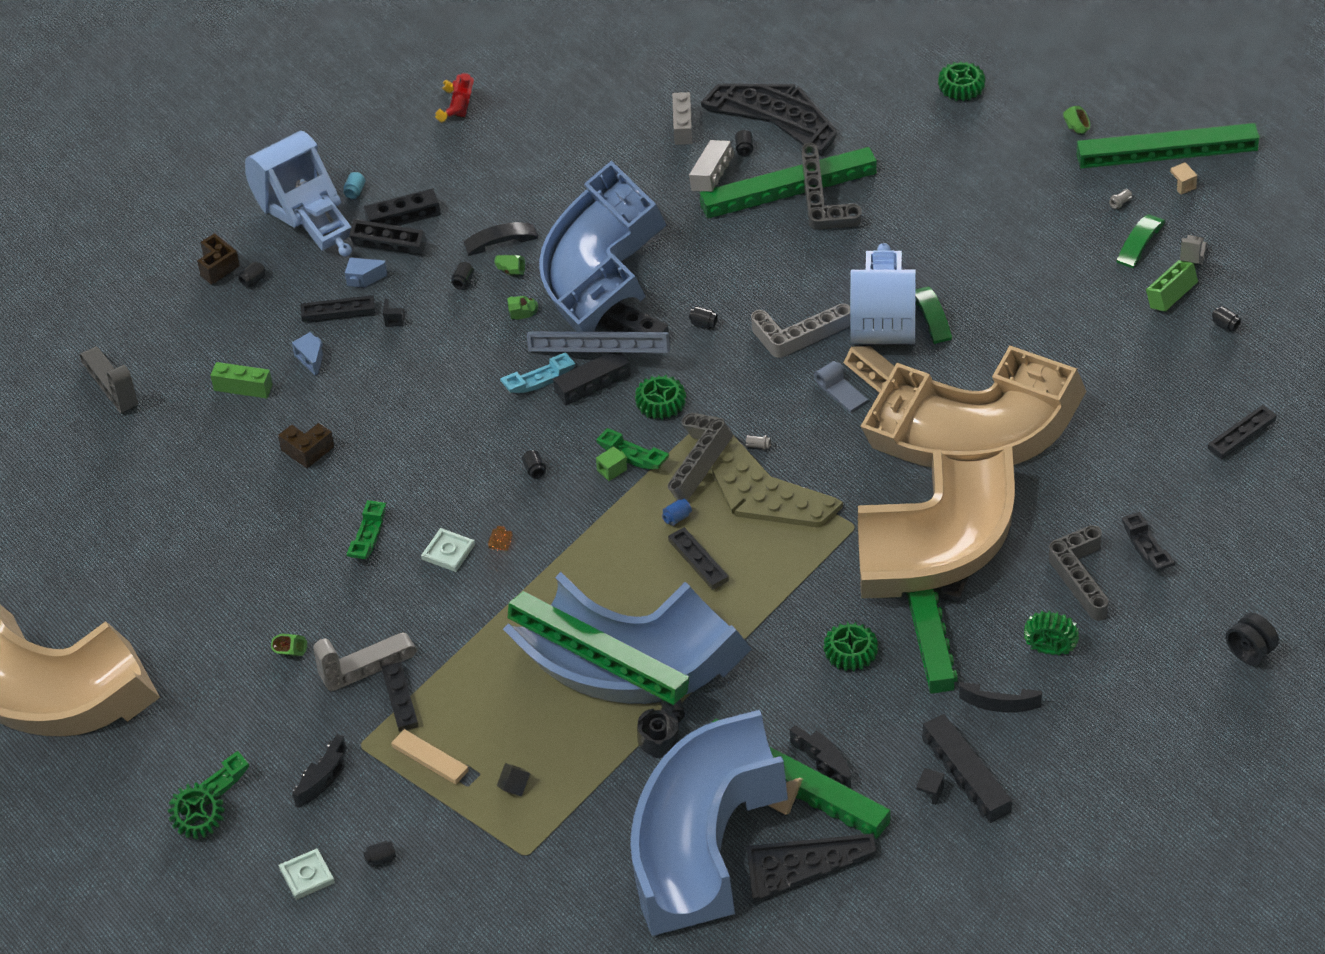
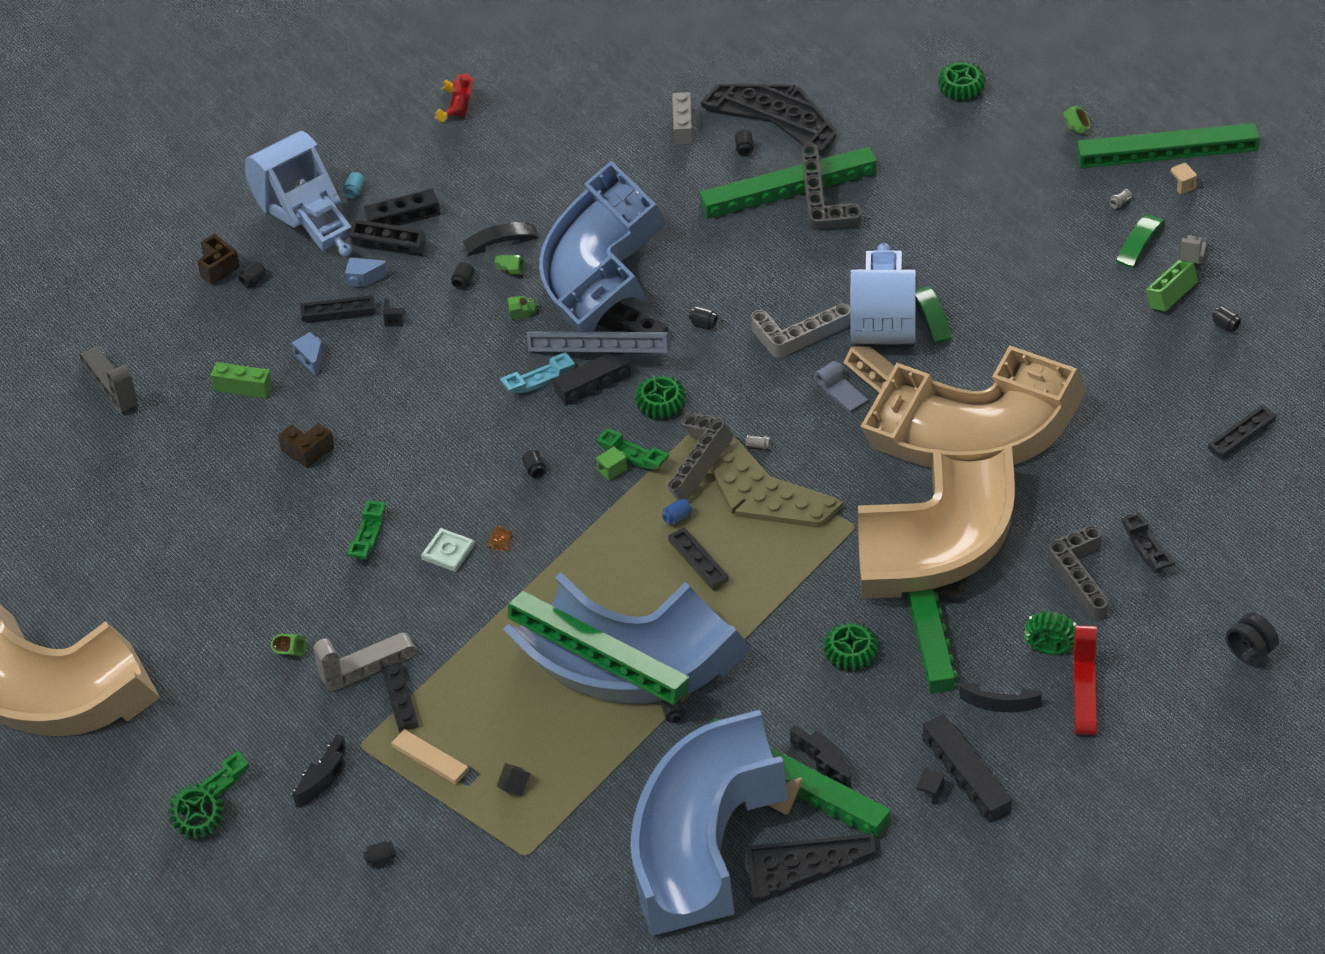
light aqua tile [279,848,335,900] -> none
black brick [637,708,679,758] -> none
light grey brick [689,140,734,192] -> none
none -> red beam [1073,625,1096,735]

